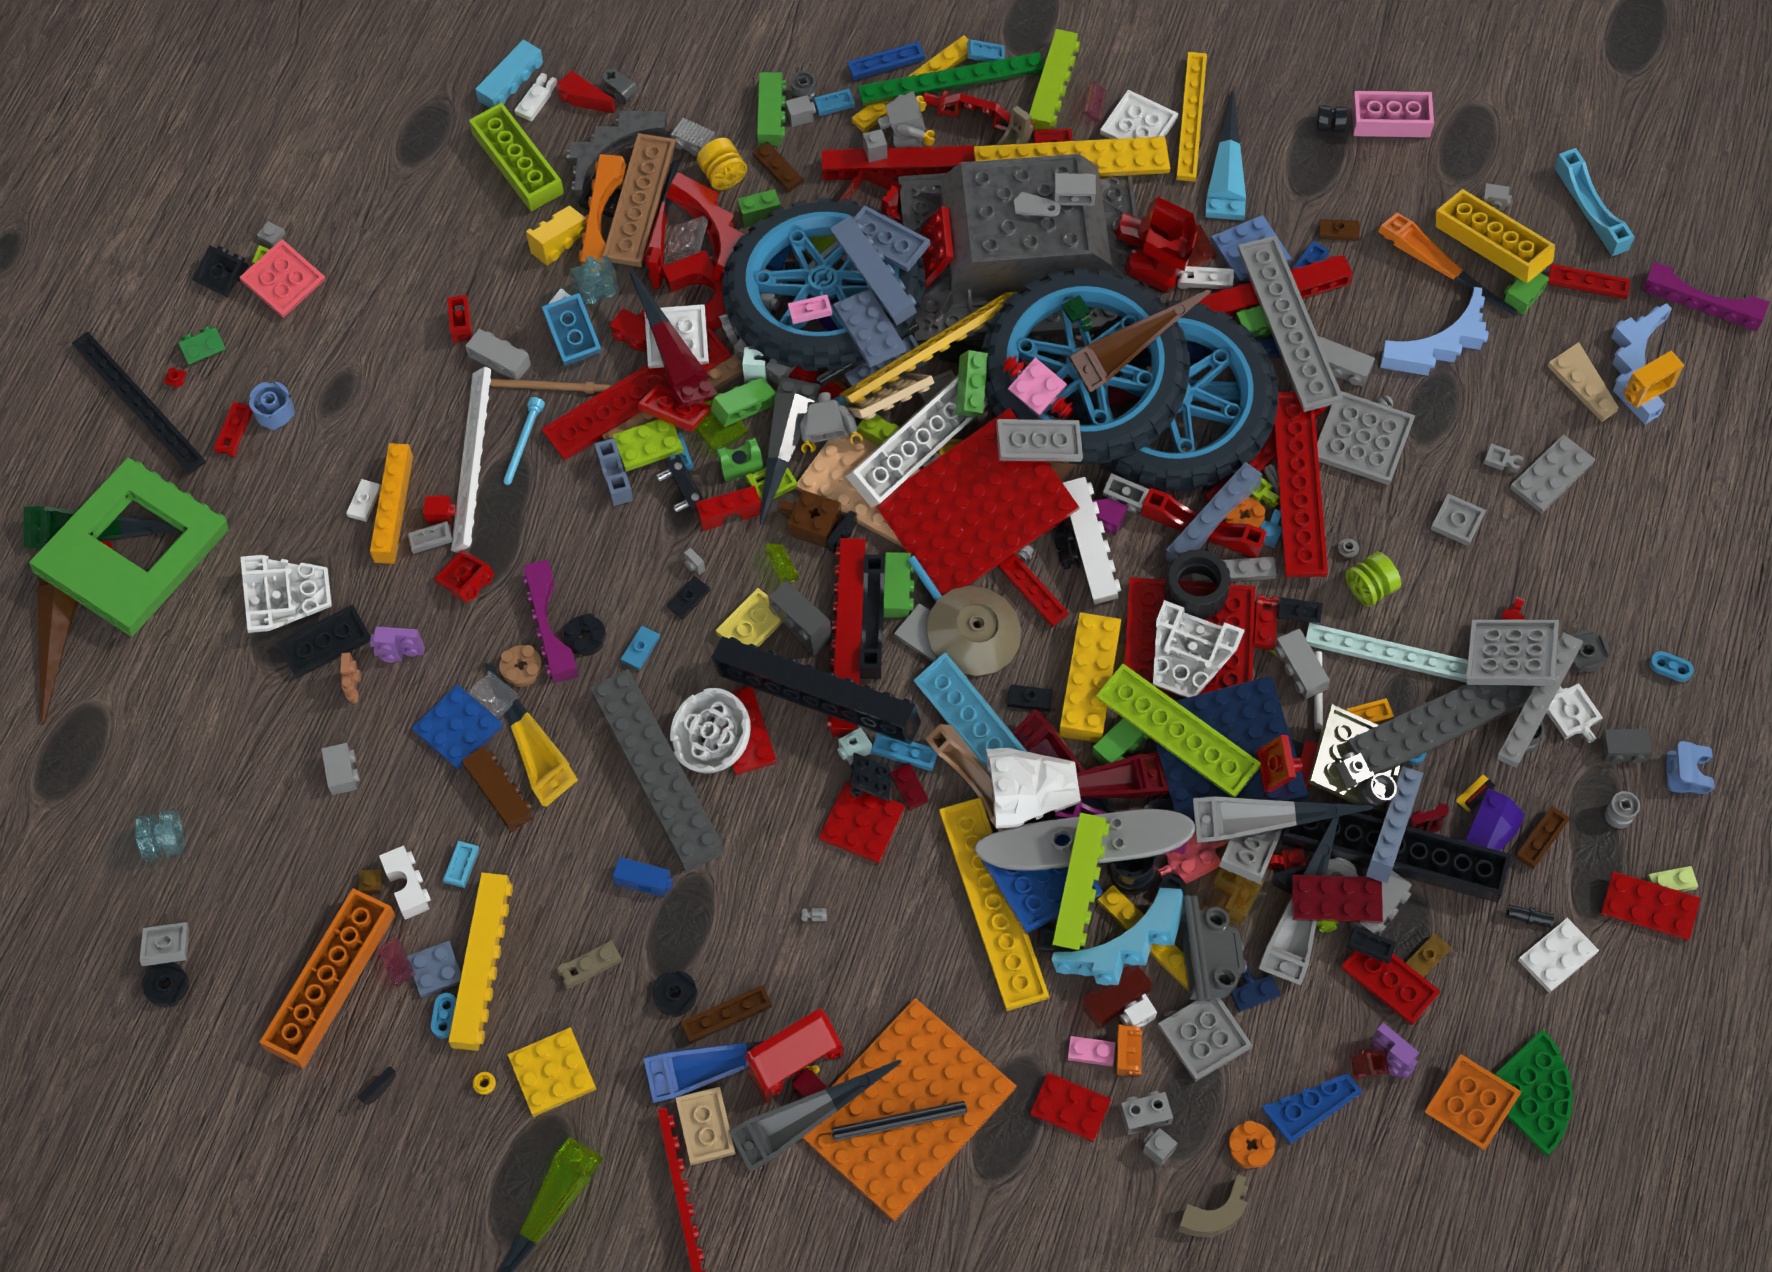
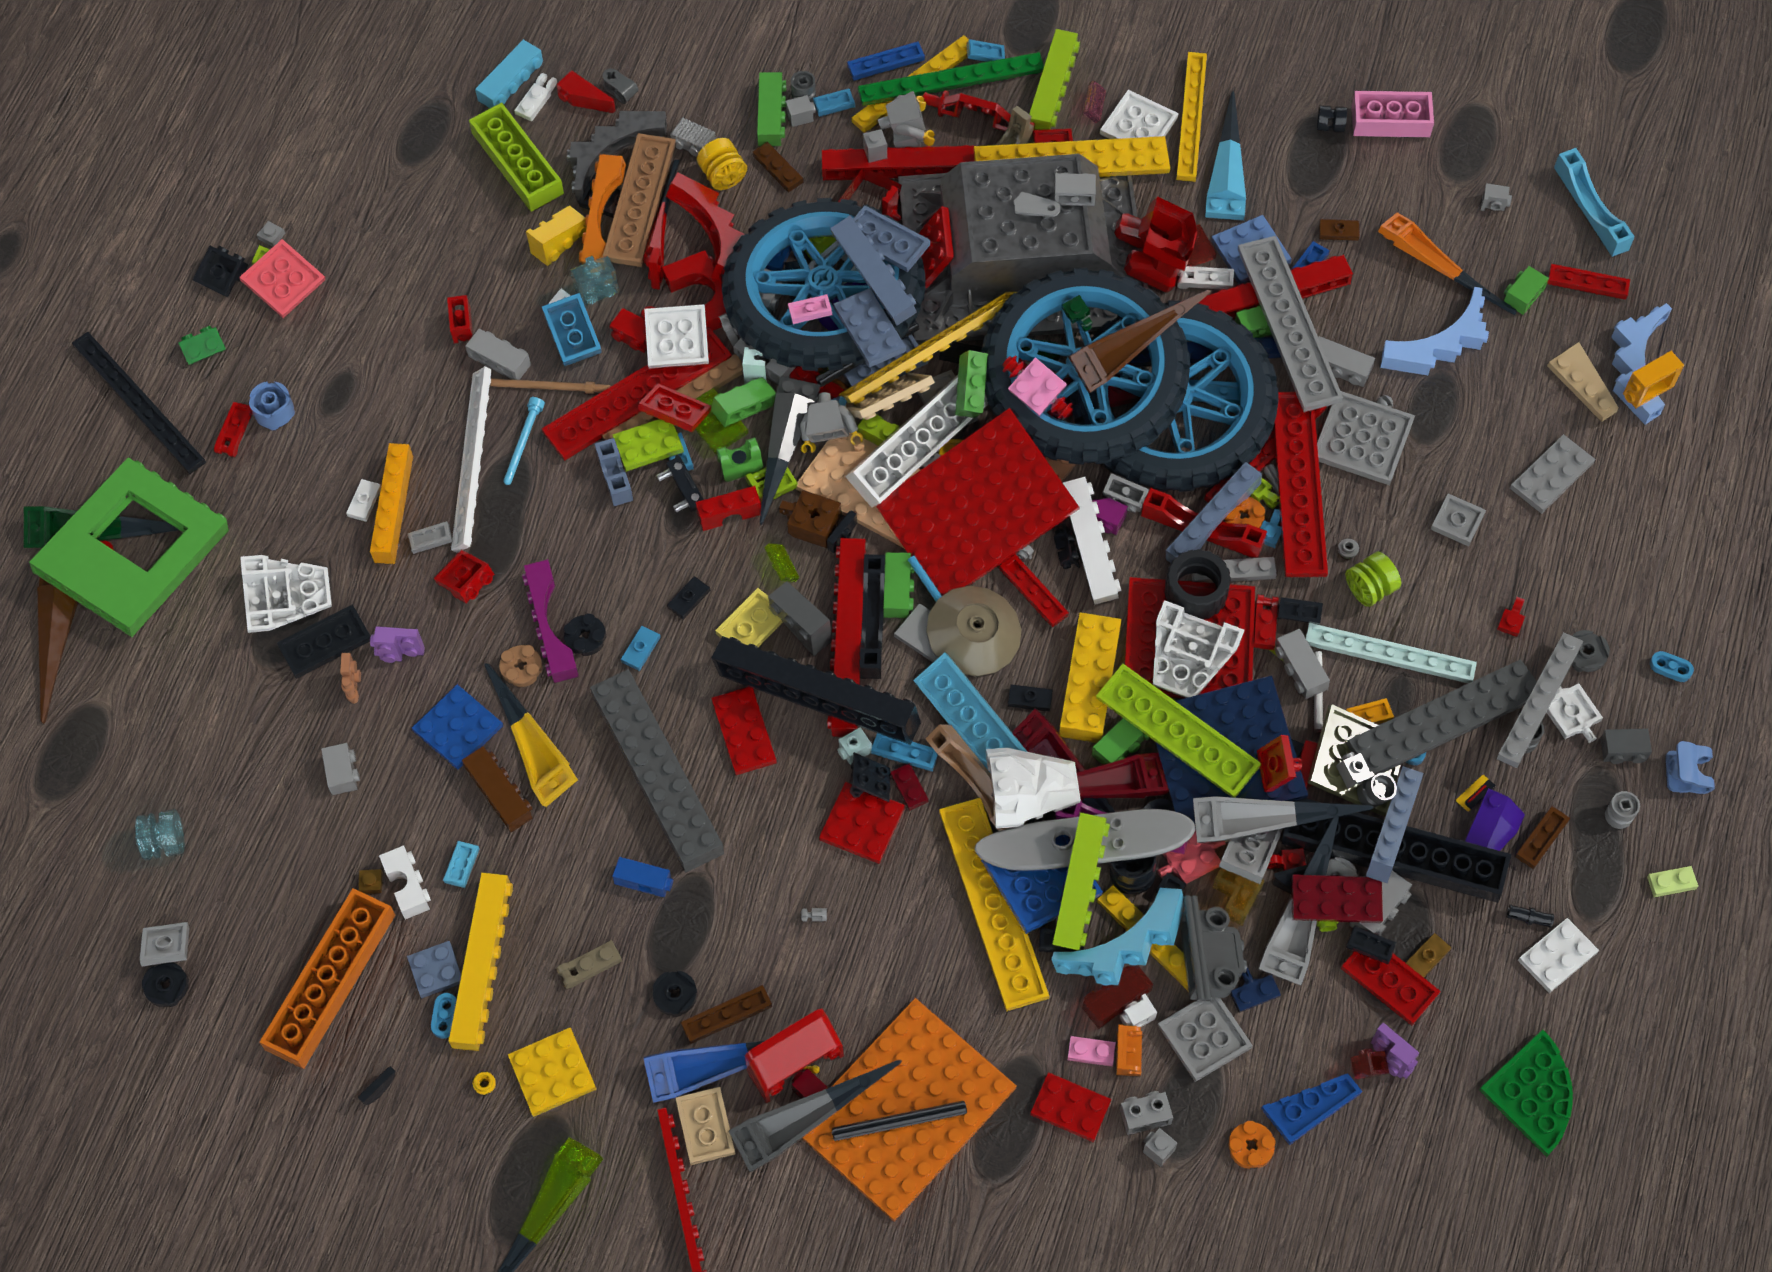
red plate [163,367,187,388] -> none
clear pink plate [378,937,416,987] -> none
red brick [423,495,456,524] -> none
clear plate [468,671,520,719] -> none
dark red plate [629,269,718,408] -> none
clear plate [666,216,708,261] -> none
white brick [670,688,751,773] -> none
light grey plate [684,548,705,575] -> none
bright green brick [738,189,781,228] -> none
light grey plate [996,419,1083,462] -> none
dark tan arch [1178,1174,1248,1237] -> none
dark red plate [1407,803,1449,833] -> none
orange plate [1425,1054,1521,1151] -> none
yellow brick [1435,189,1555,283] -> none
light grey plate [1466,620,1559,686] -> none
light grey plate [1484,444,1523,473] -> none
red plate [1600,871,1701,941] -> none
magenta arch [1642,261,1770,331] -> none

